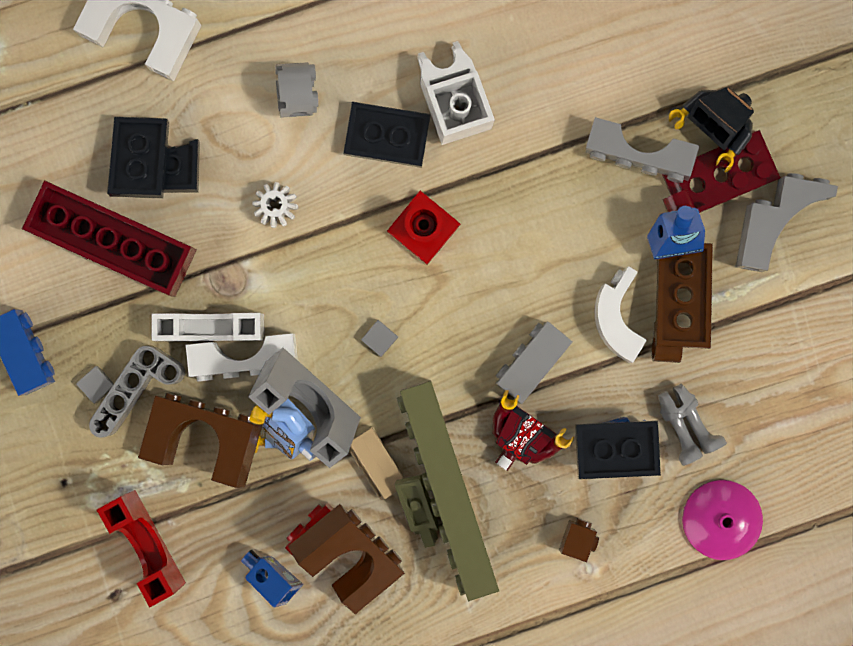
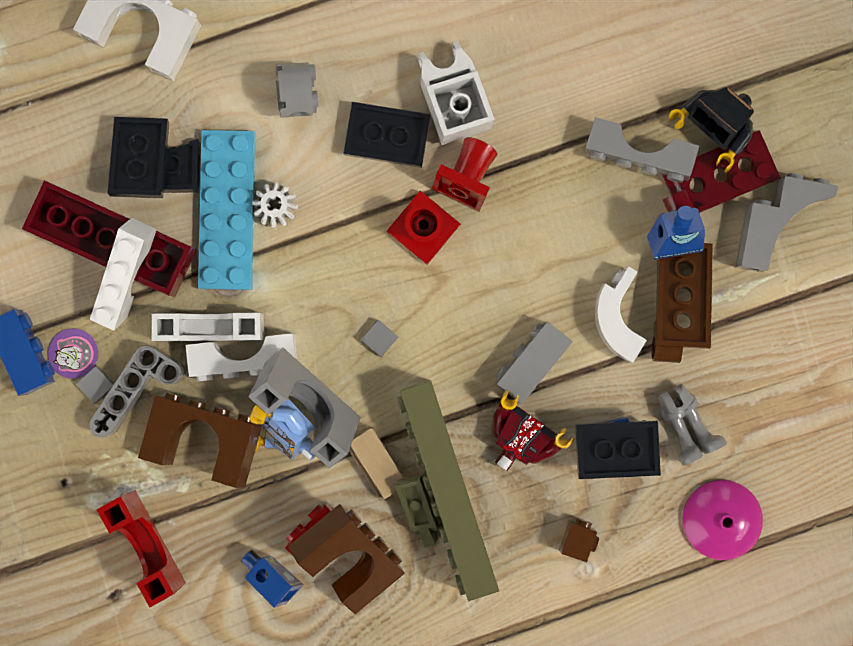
none -> sticker [48,328,98,379]
none -> white arch [90,218,157,331]
none -> medium azure plate [198,130,256,290]
none -> red plant [432,137,498,212]

